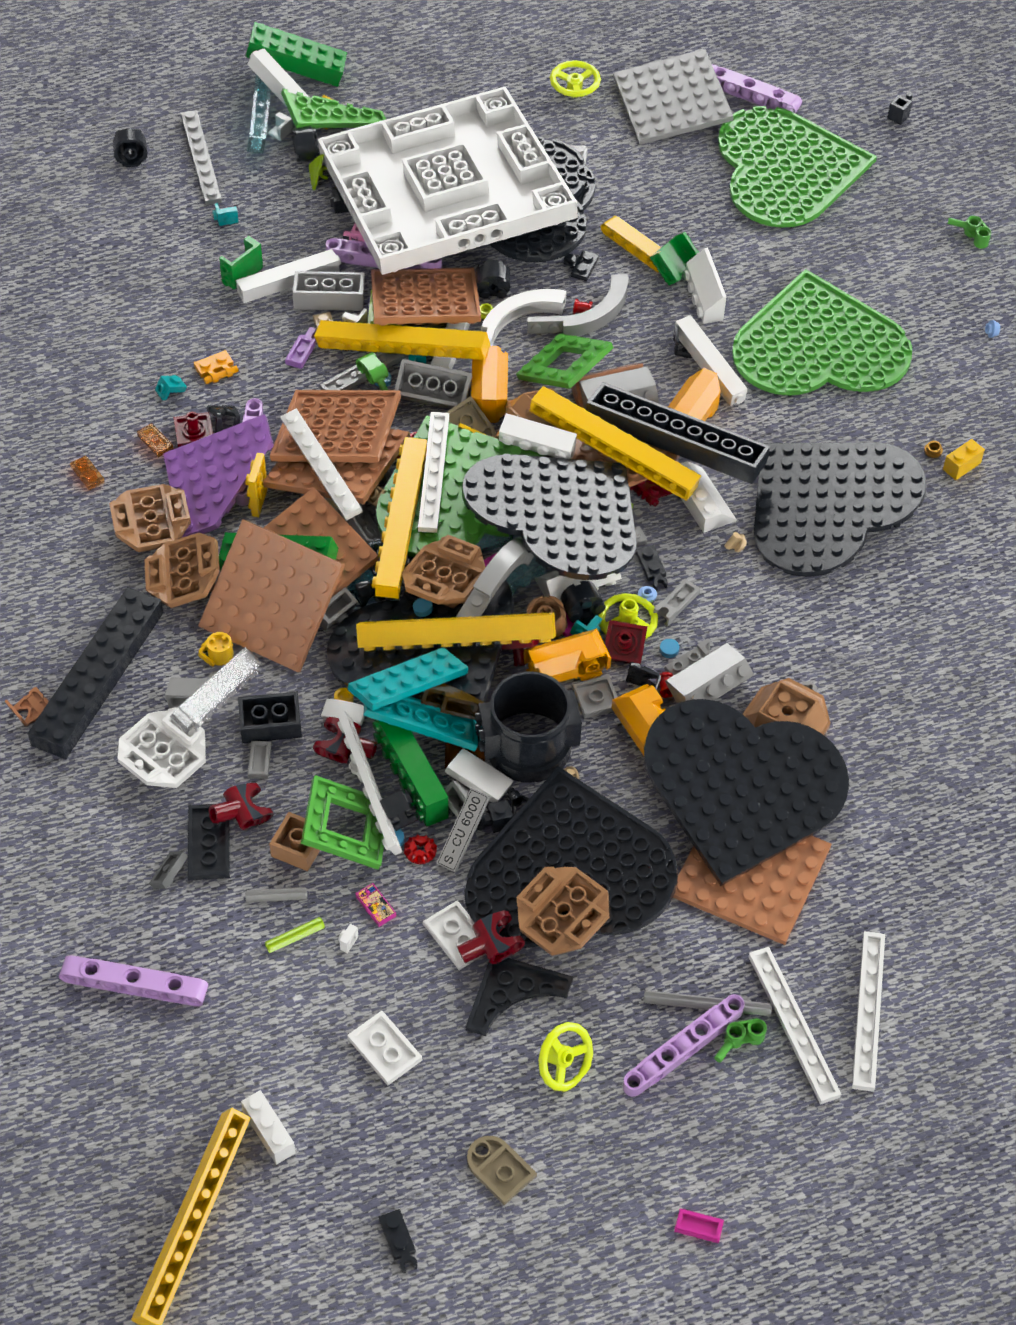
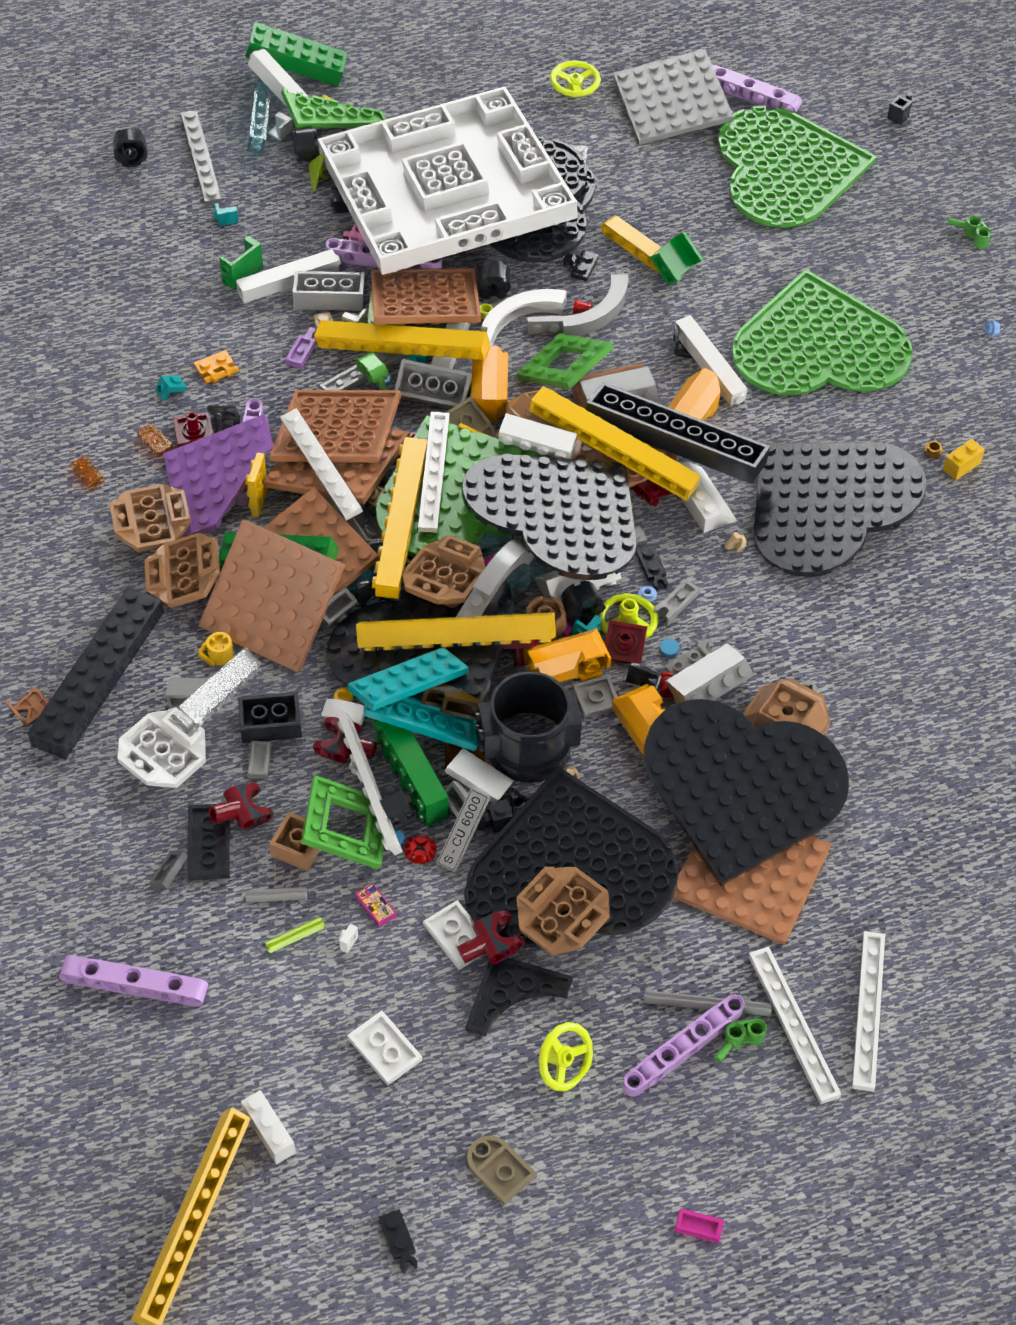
dark azure tile [413,598,433,617] -> none
white slope [683,248,726,324] -> none

